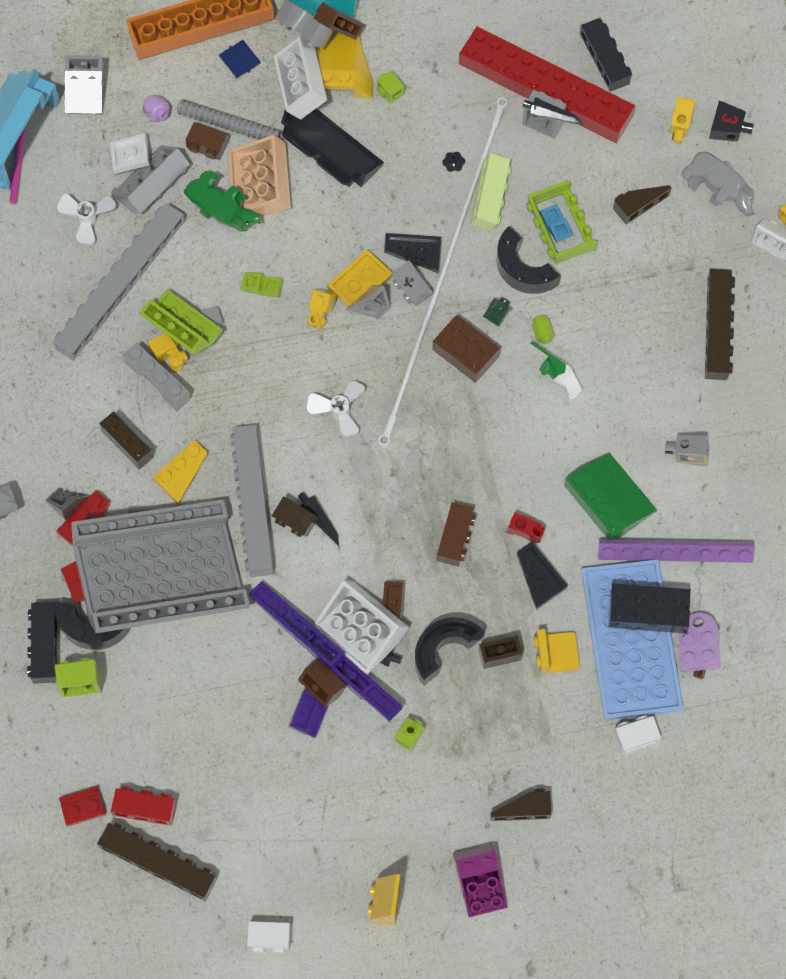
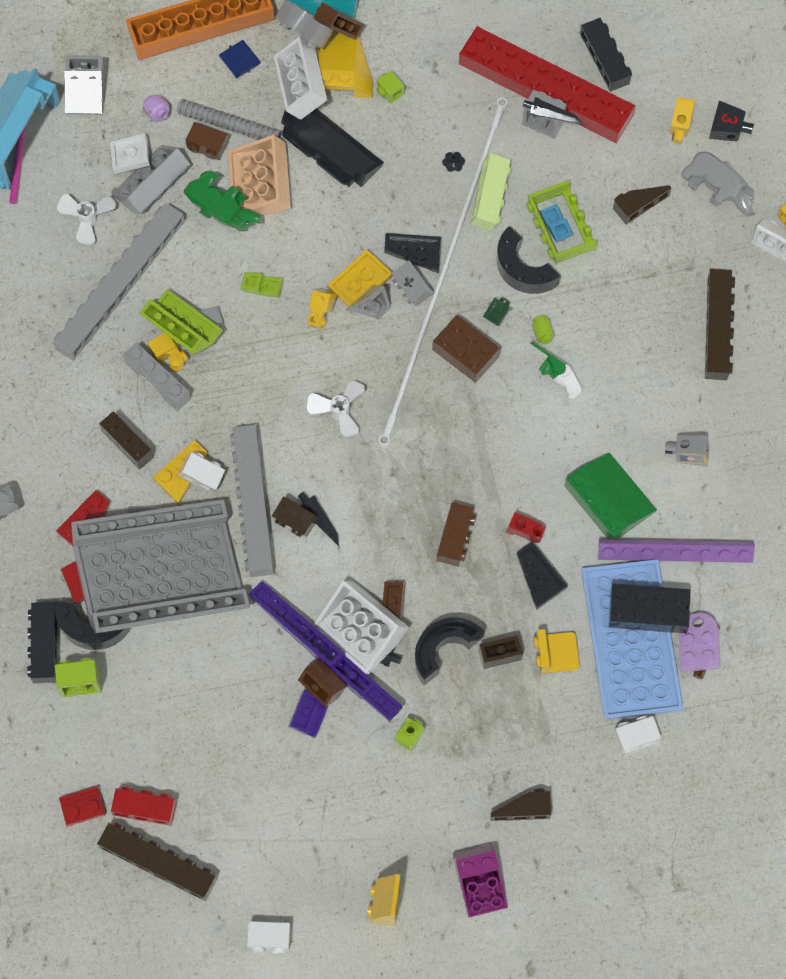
dark grey slope [45,487,90,521] -> none
none -> white brick [177,452,225,493]

